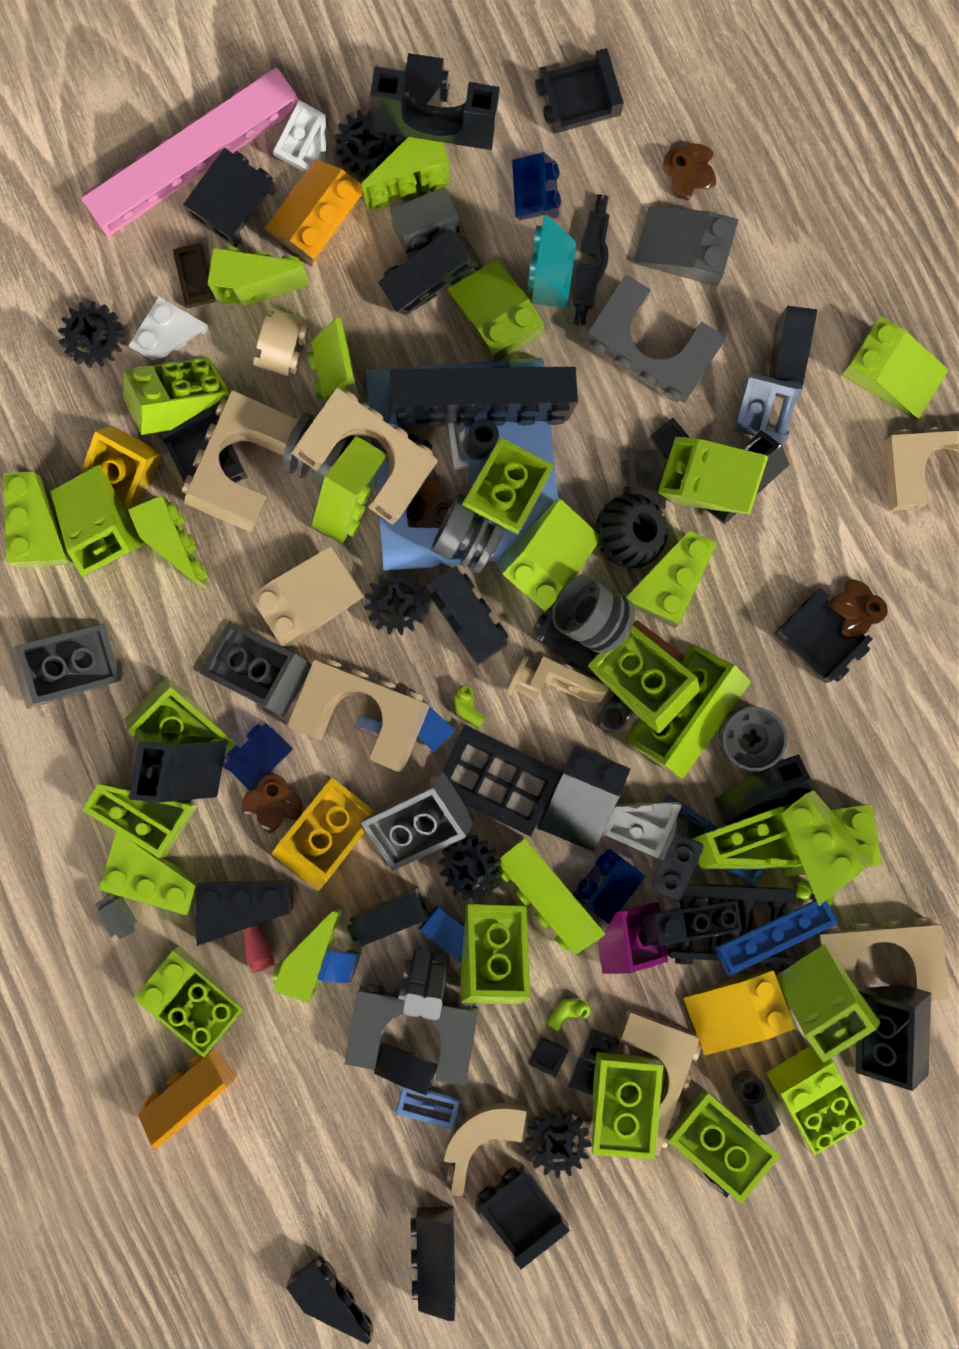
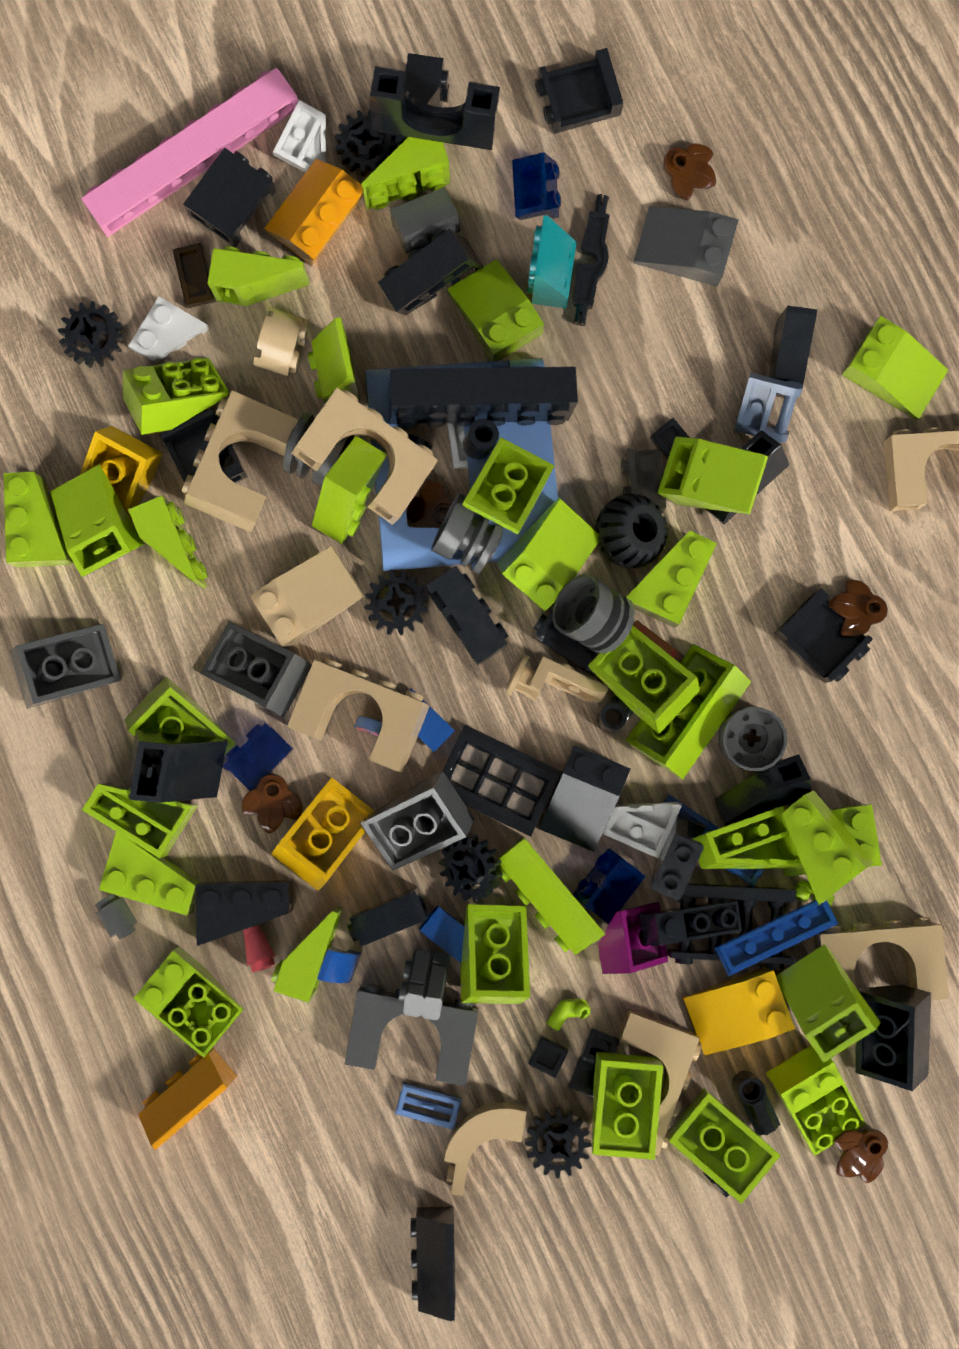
black slope [286,1256,373,1344] -> none
black slope [374,1043,438,1096] -> none
lime arm [454,685,486,729] -> none
black panel [475,1164,570,1270] -> none
dark grey arch [586,274,726,404] -> none
none -> reddish brown plate [834,1128,888,1183]

